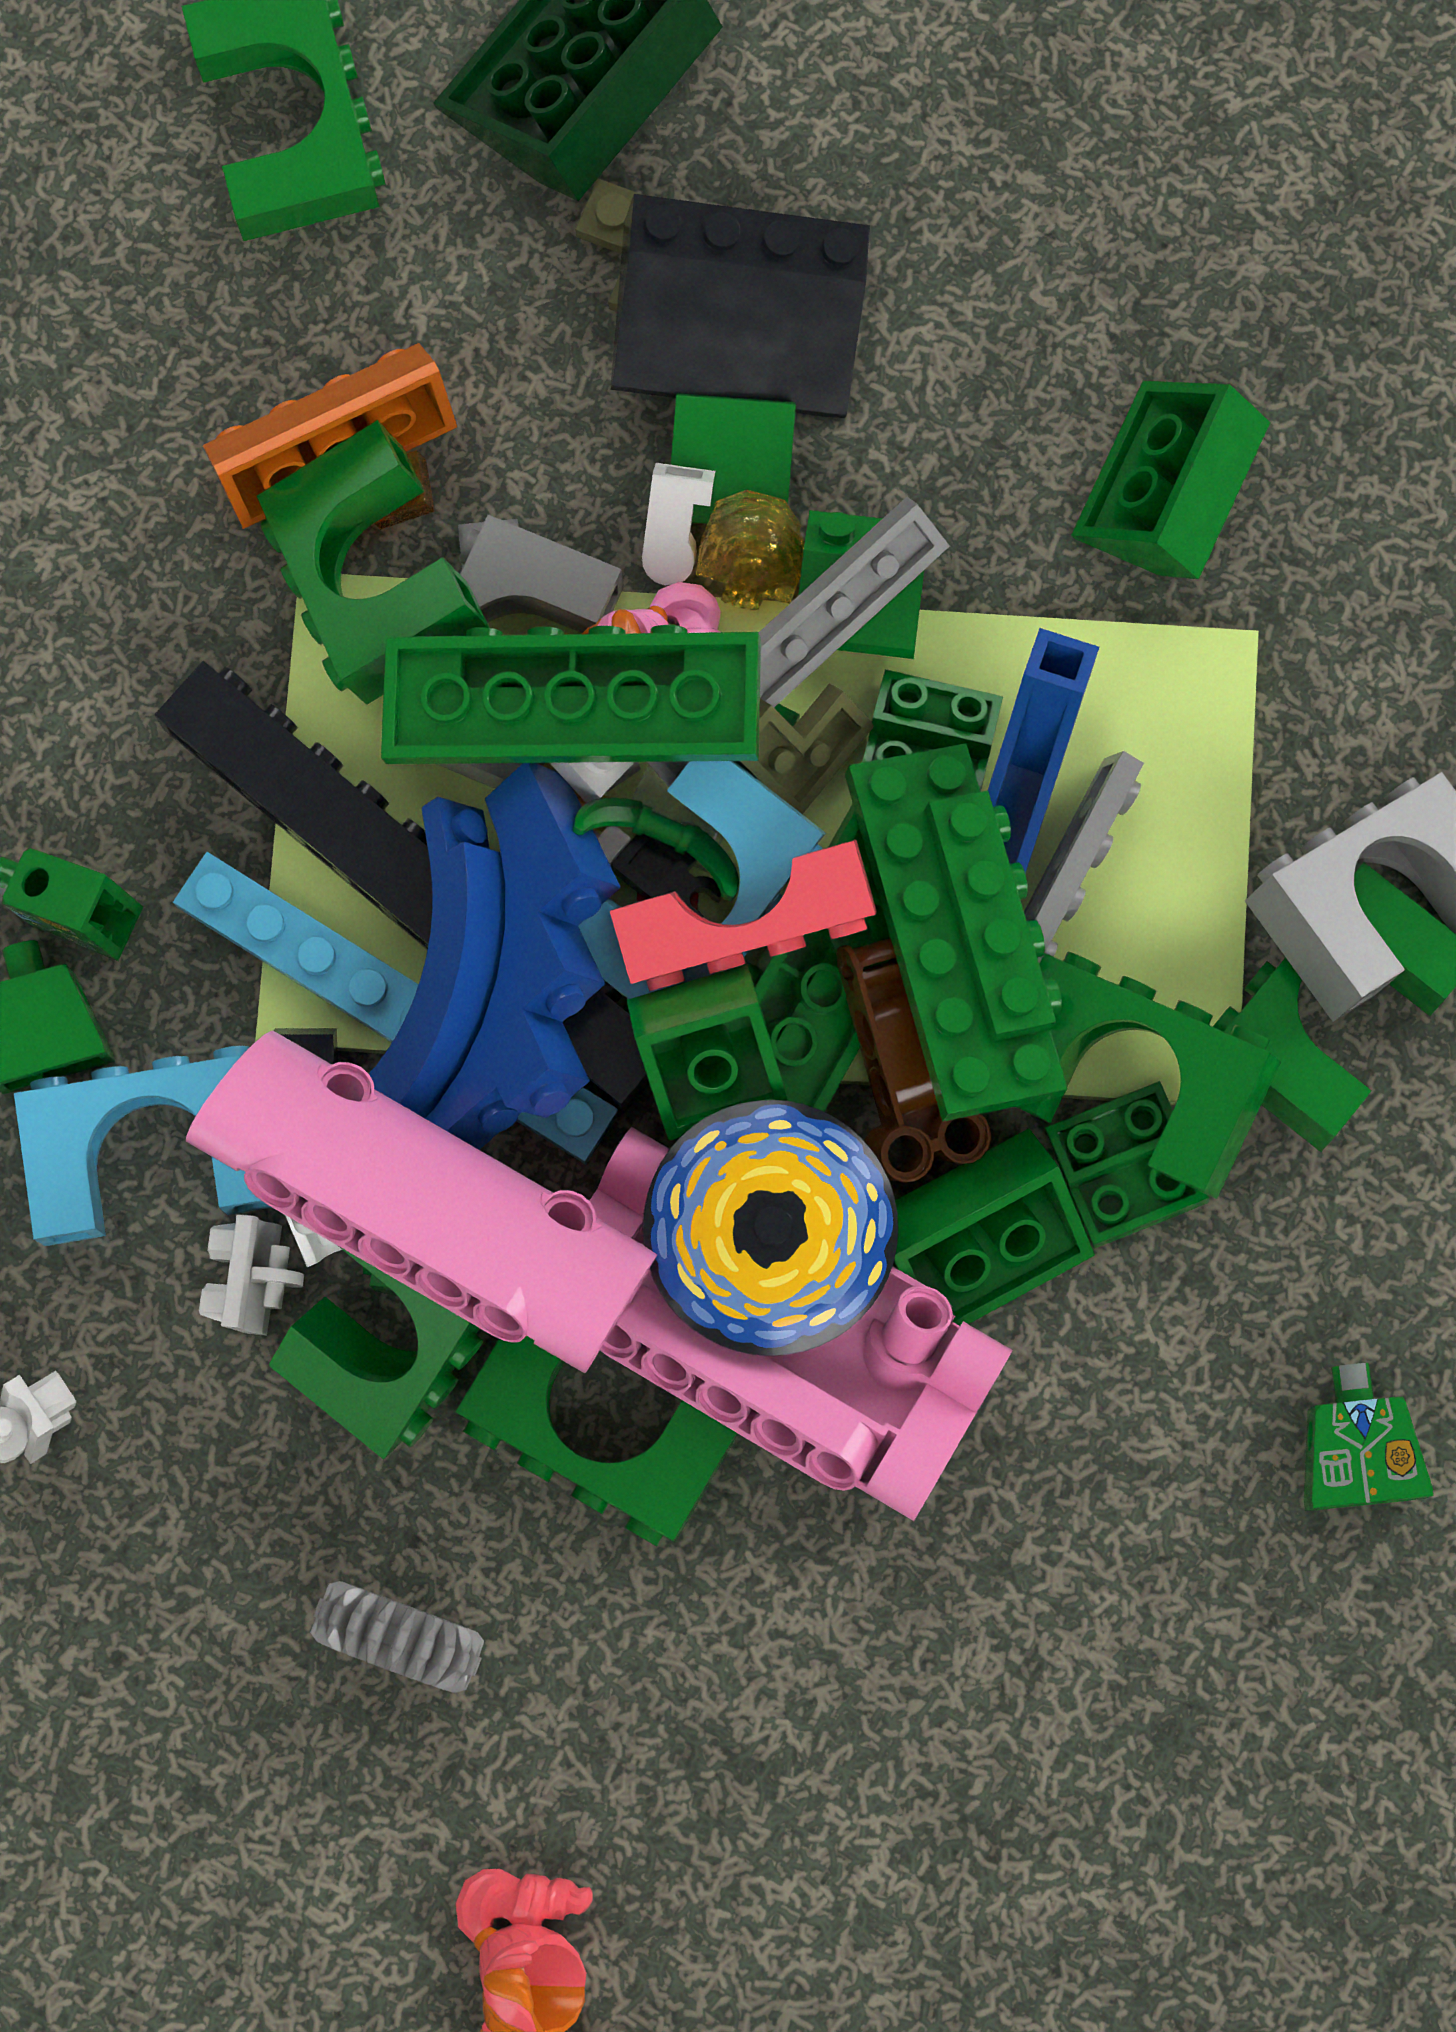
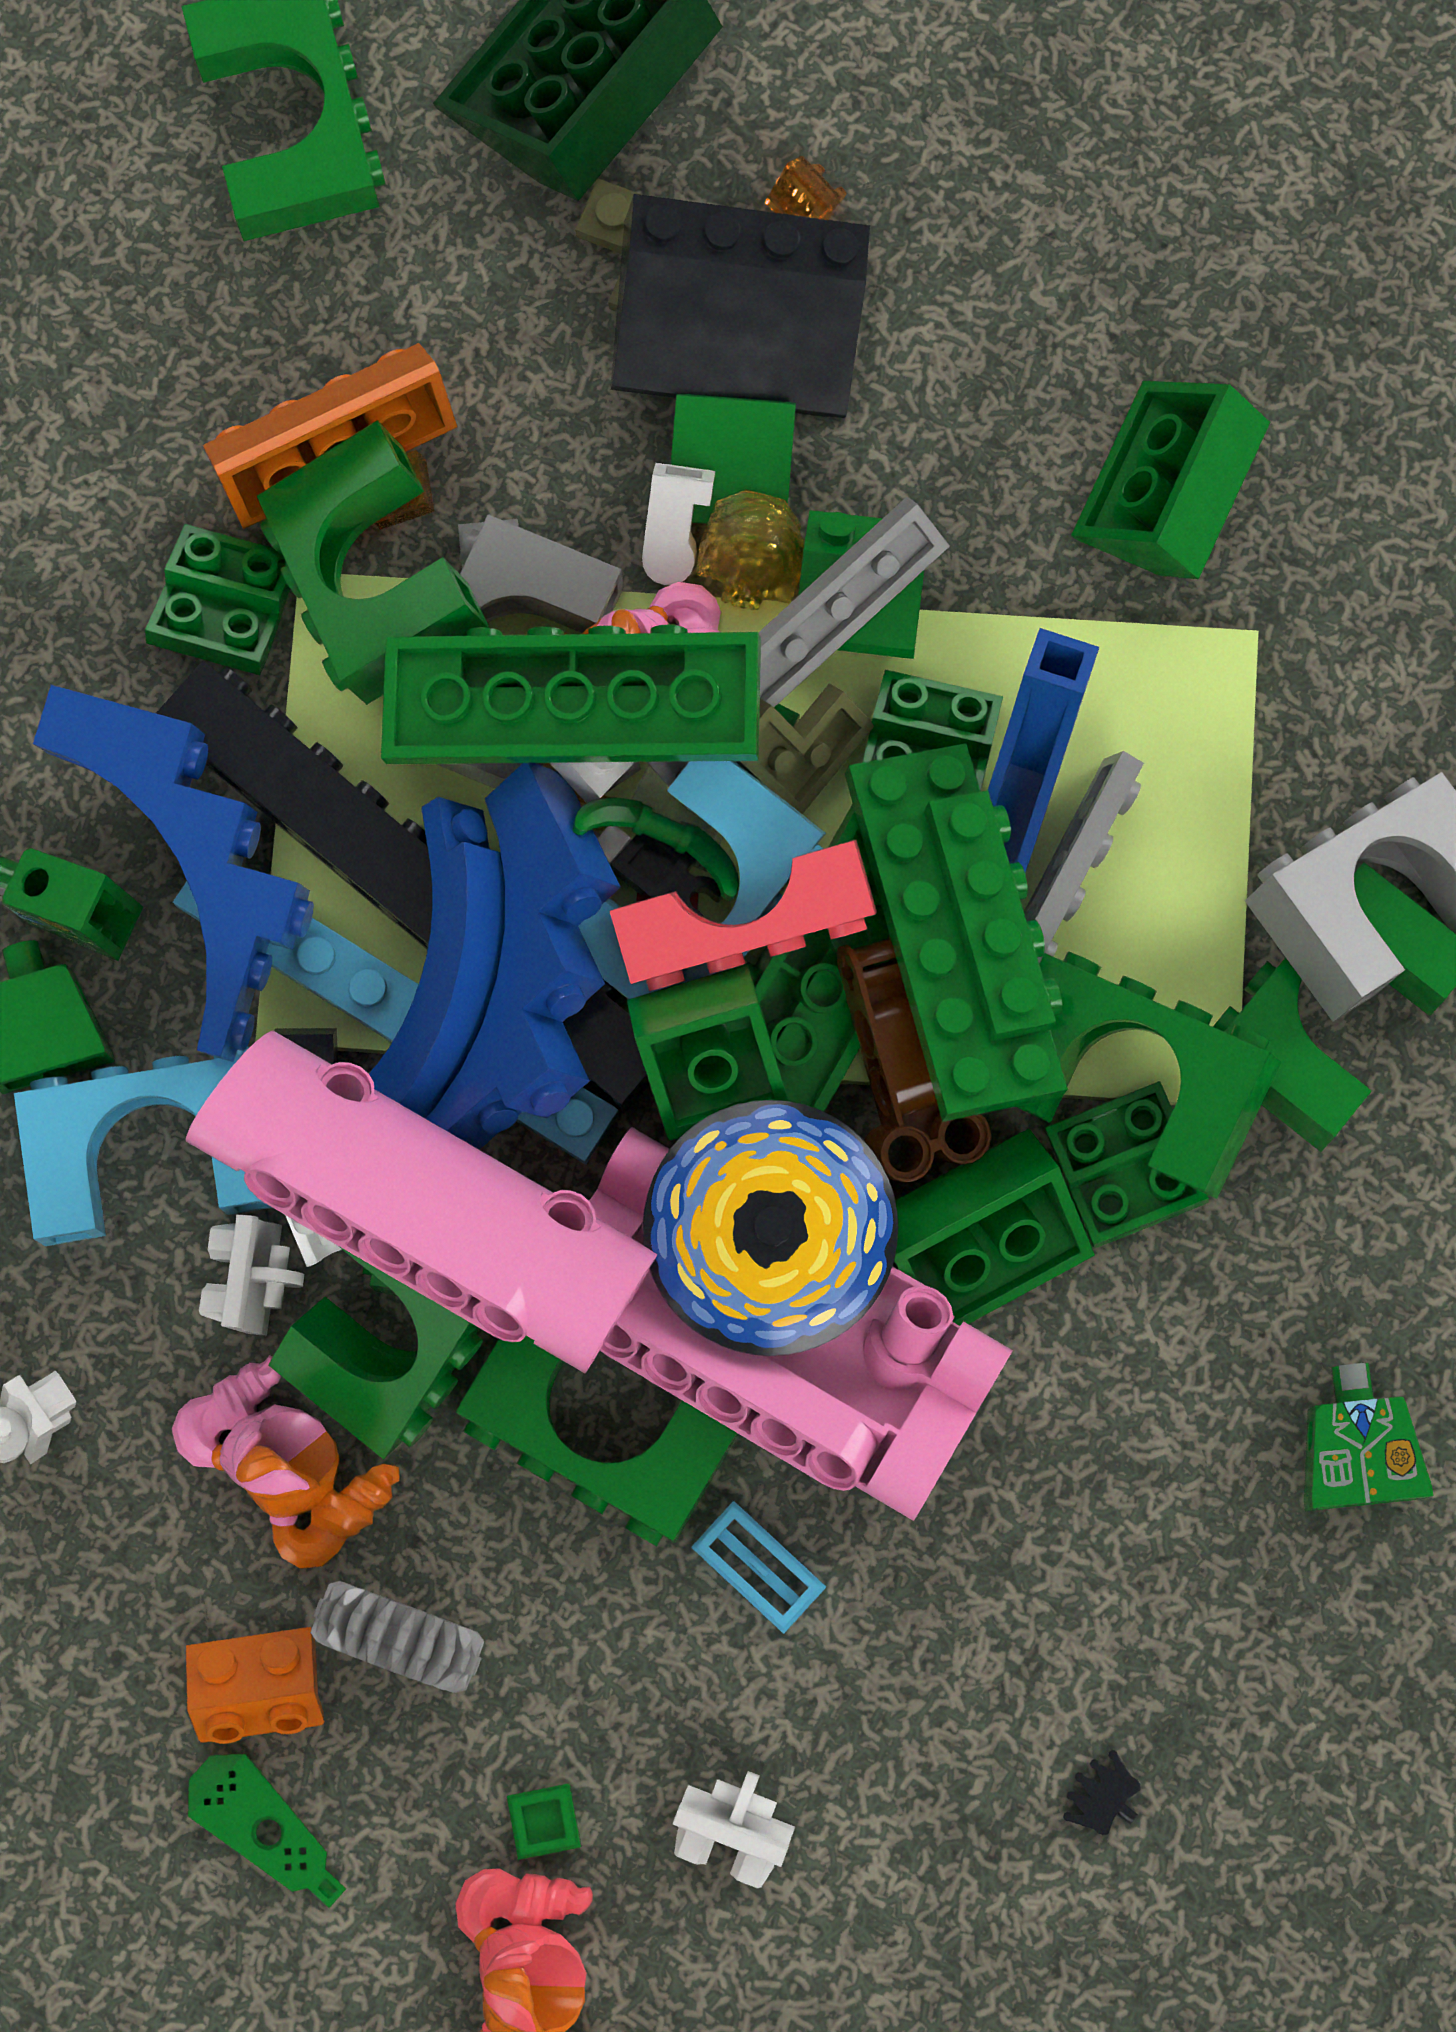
none -> blue arch [33,685,314,1062]
none -> green slope [145,524,290,675]
none -> hair [172,1355,400,1569]
none -> orange bracket [186,1627,324,1744]
none -> green piece [188,1753,346,1908]
none -> green tile [507,1783,582,1860]
none -> white hips [673,1771,795,1888]
none -> medium azure tile [691,1501,826,1634]
none -> clear orange tile [765,155,847,220]
none -> black piece [1063,1750,1141,1835]

